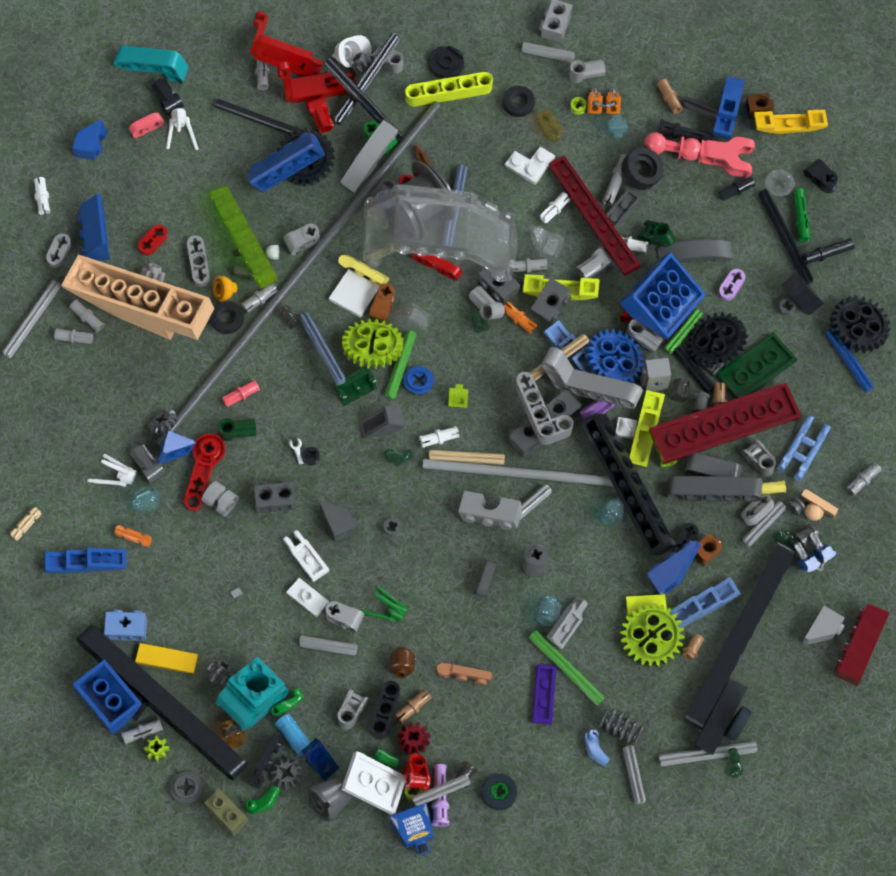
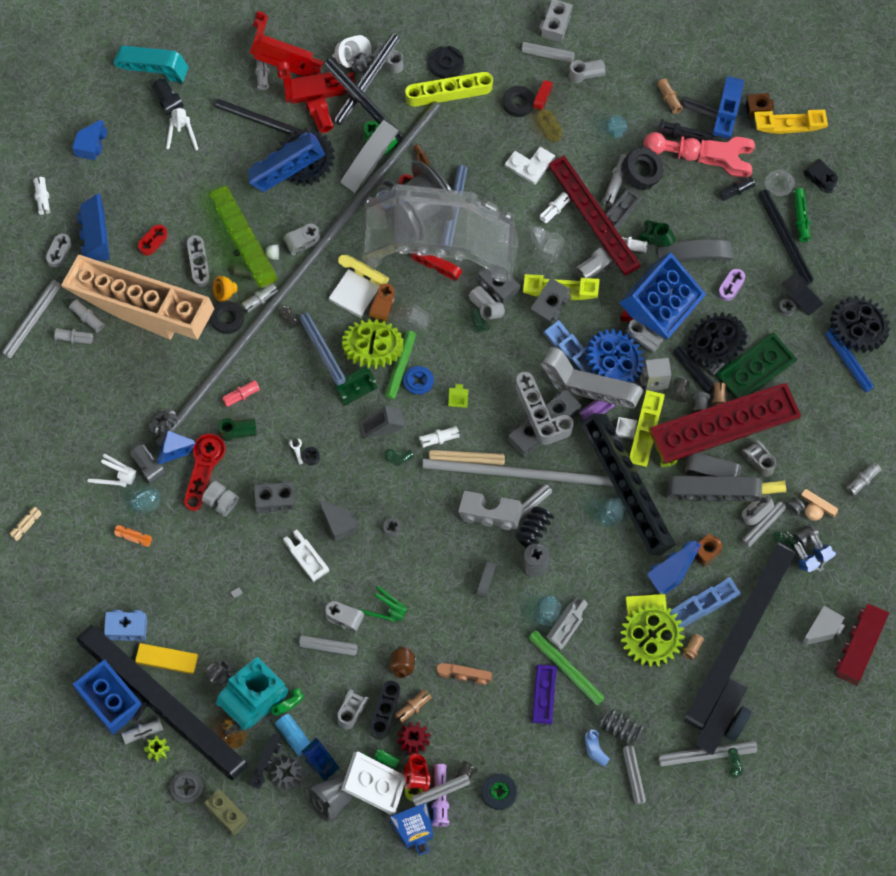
blue slope [44,548,126,573] -> none
coral beam [129,113,164,138] -> none
light grey gear [141,263,165,281] -> none
green arm [245,786,280,814] -> none
white plate [286,578,329,618] -> none
orange pin [504,301,537,334] -> none
light grey pin [509,258,547,273] -> none
tan axle [530,334,589,381] -> none
lime bush [570,97,587,115] -> none
orange piece [587,88,621,114] -> none
bright green axle [664,309,703,355] -> none
black beam [673,523,699,552] -> none
medium blue piece [777,414,831,481] -> none
black pin [801,238,855,265] -> none
none -> black piece [515,506,554,548]
none -> red beam [533,80,553,111]

